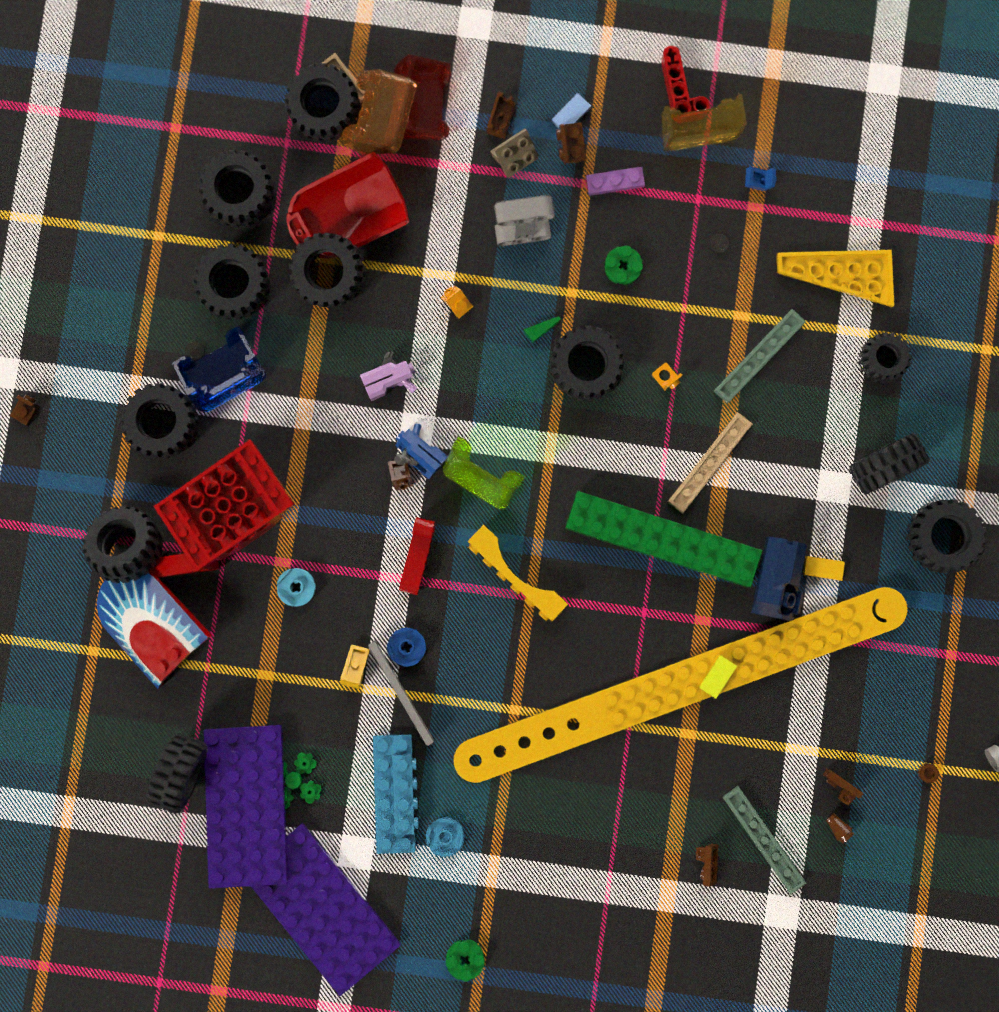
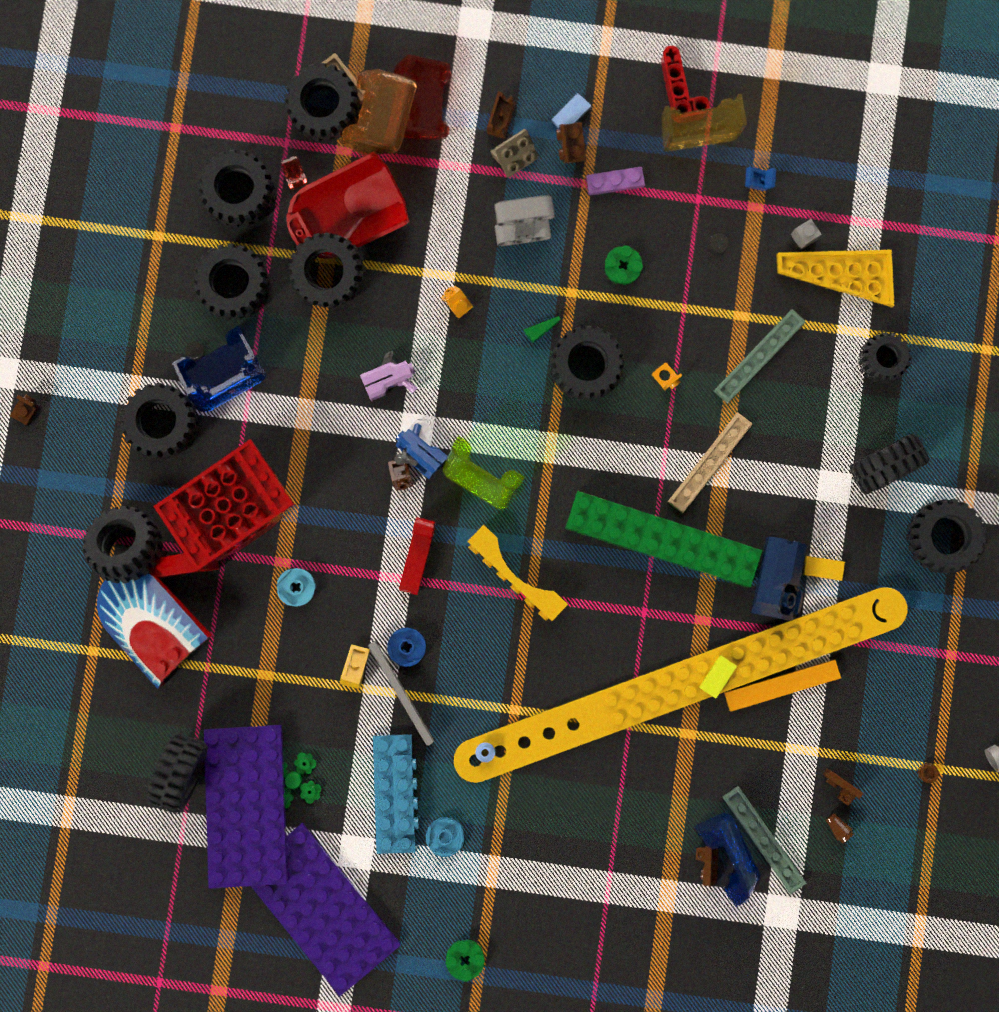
none -> clear red bracket [280,156,308,190]
none -> light blue plate [476,742,495,762]
none -> clear blue windscreen [694,813,760,907]
none -> light orange tile [724,660,841,711]
none -> light grey brick [791,219,822,250]

